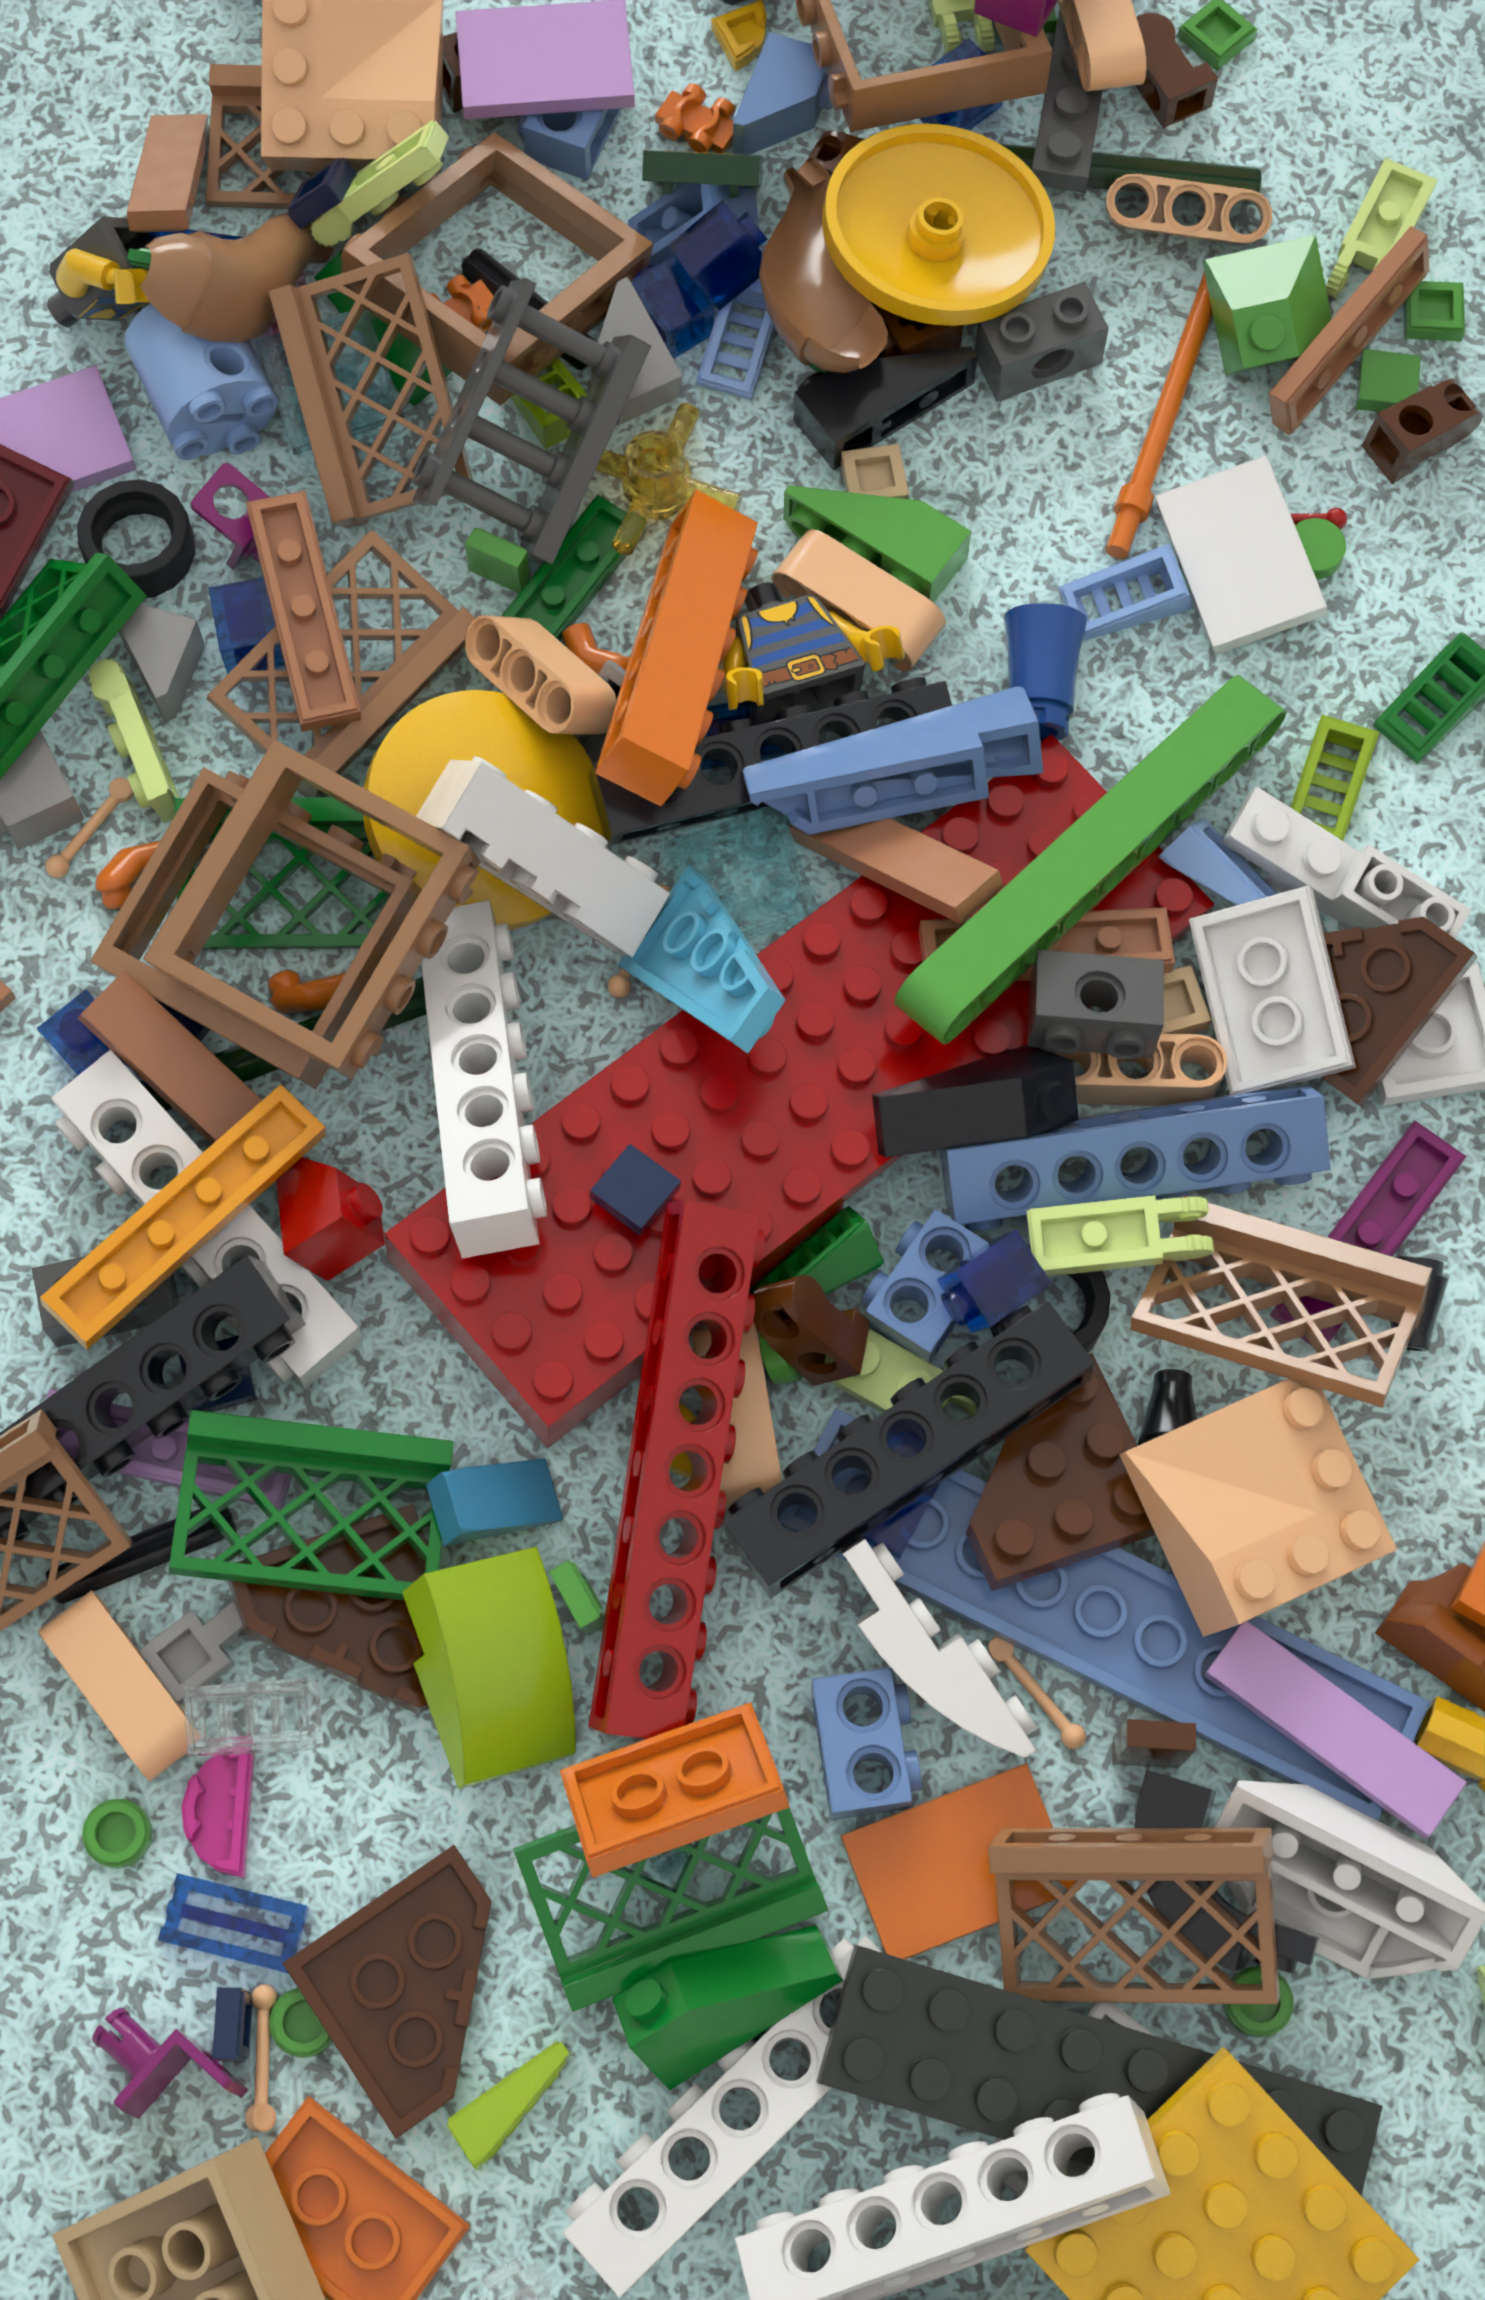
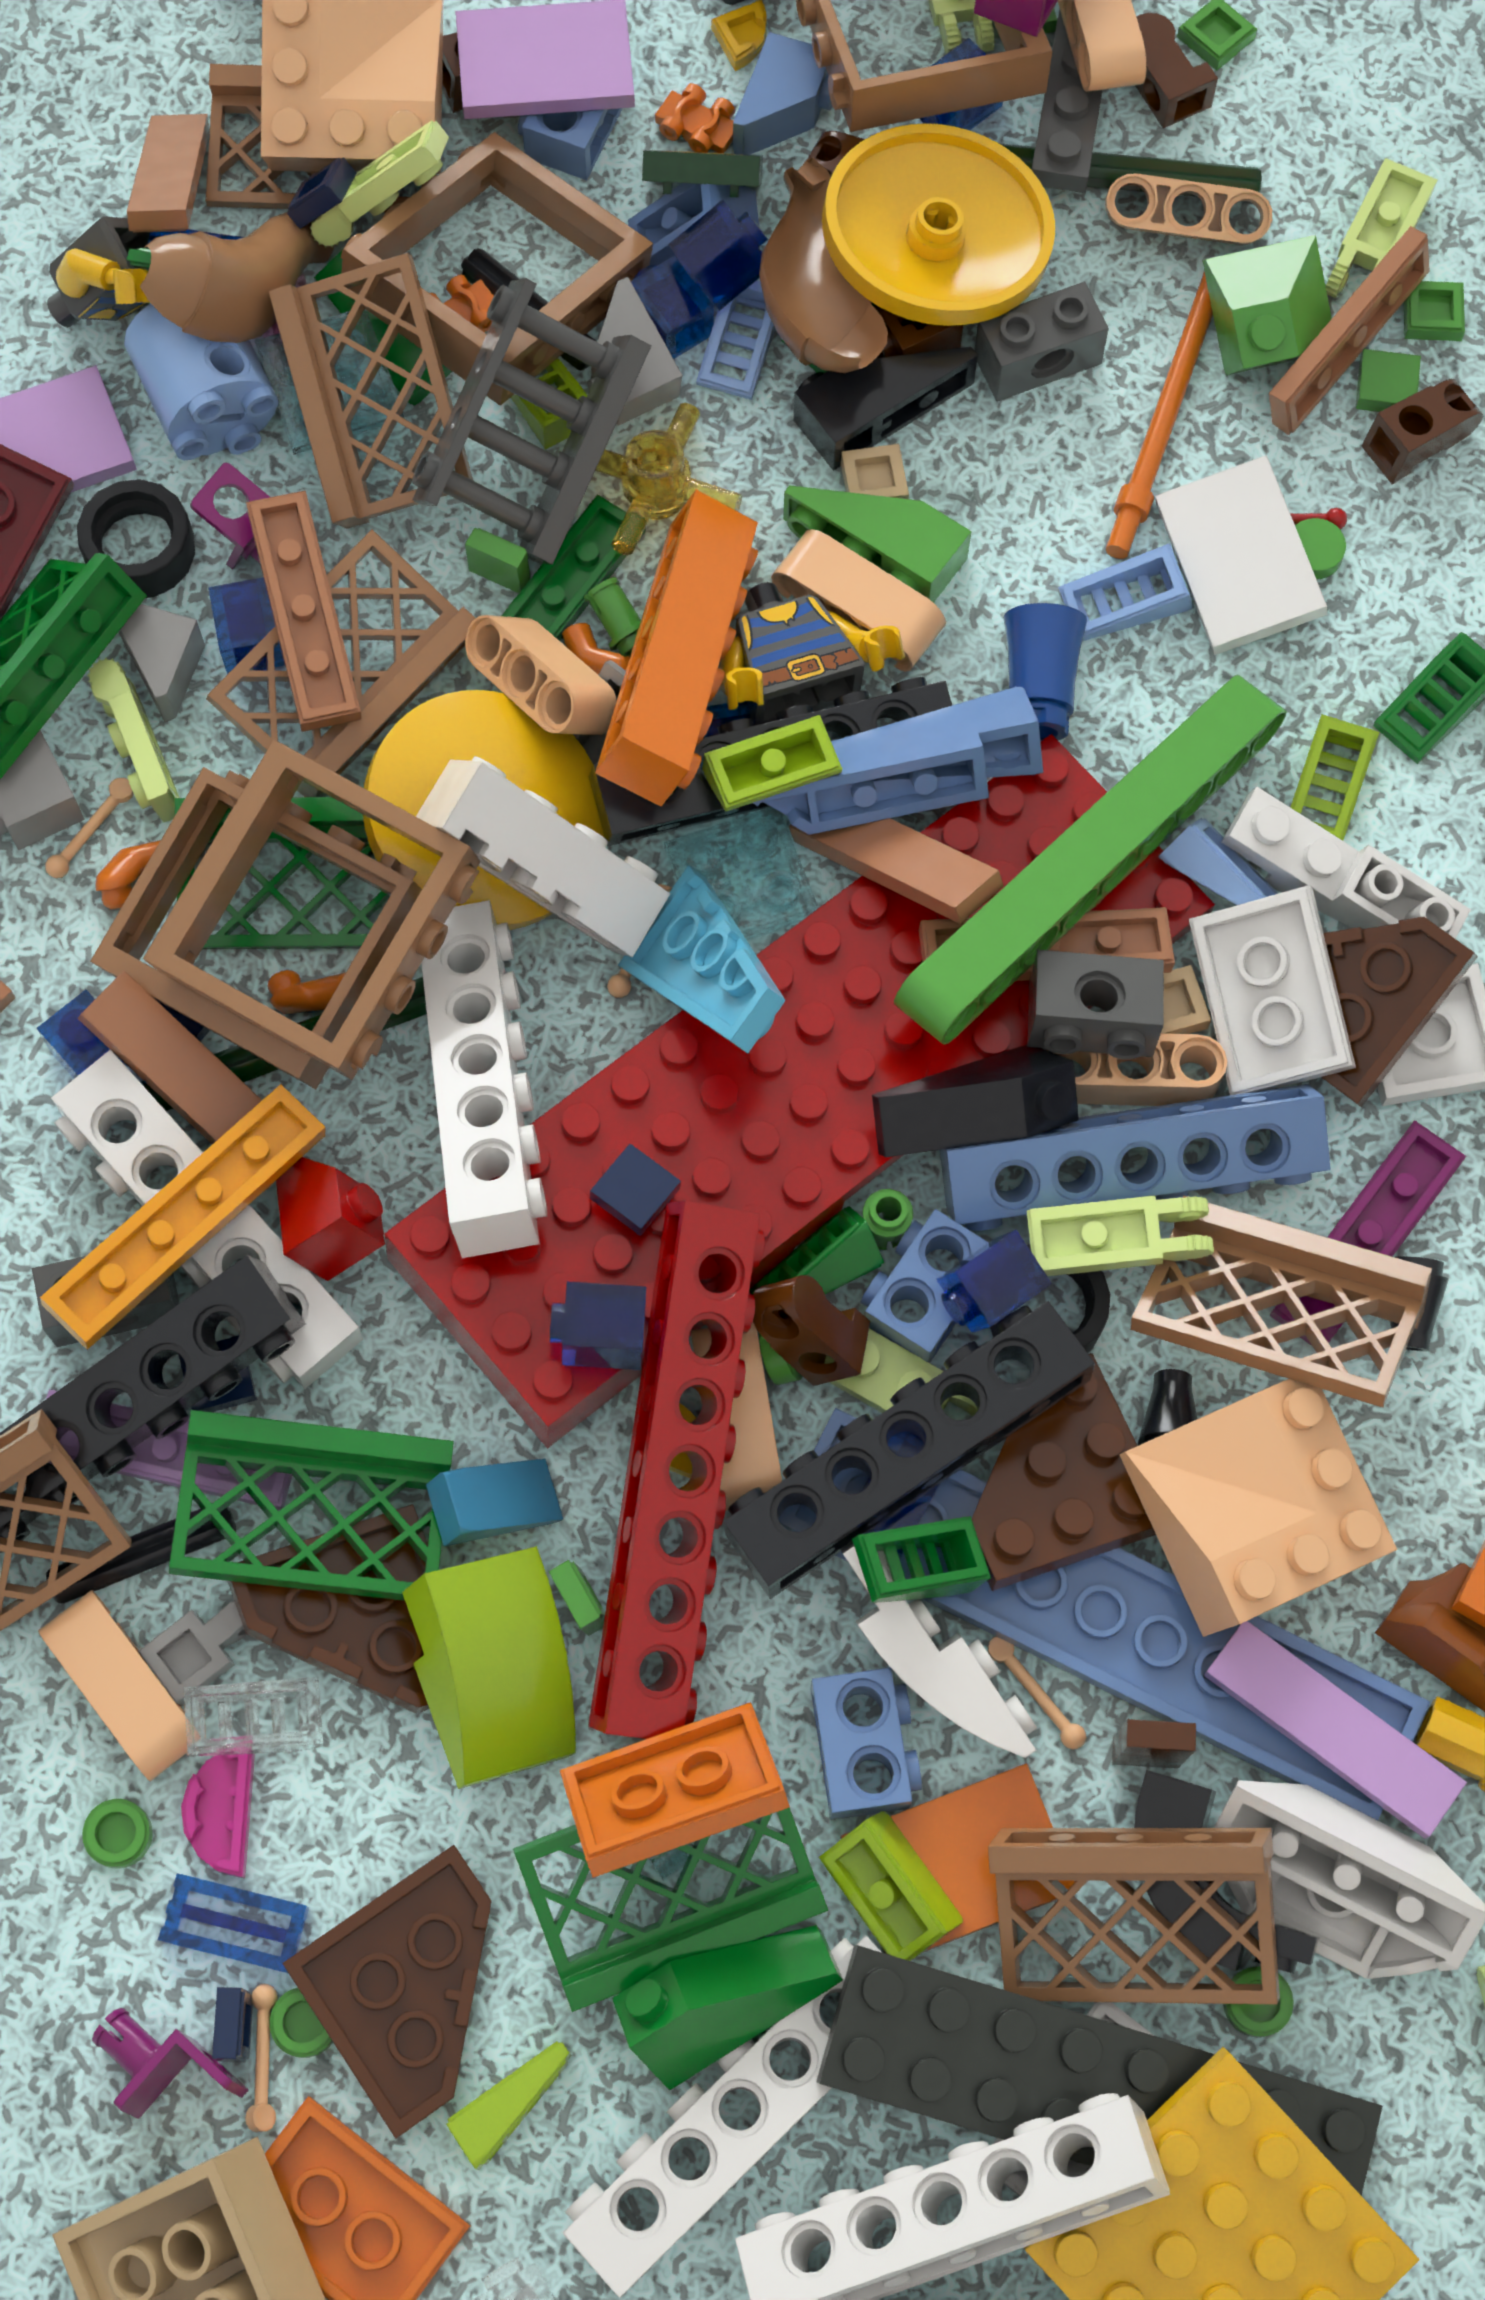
none -> clear blue brick [549,1281,647,1370]
none -> bright green pin [584,577,641,656]
none -> lime slope [702,715,842,812]
none -> lime slope [818,1811,963,1961]
none -> green slope [852,1516,991,1603]
none -> bright green pin [862,1189,913,1250]

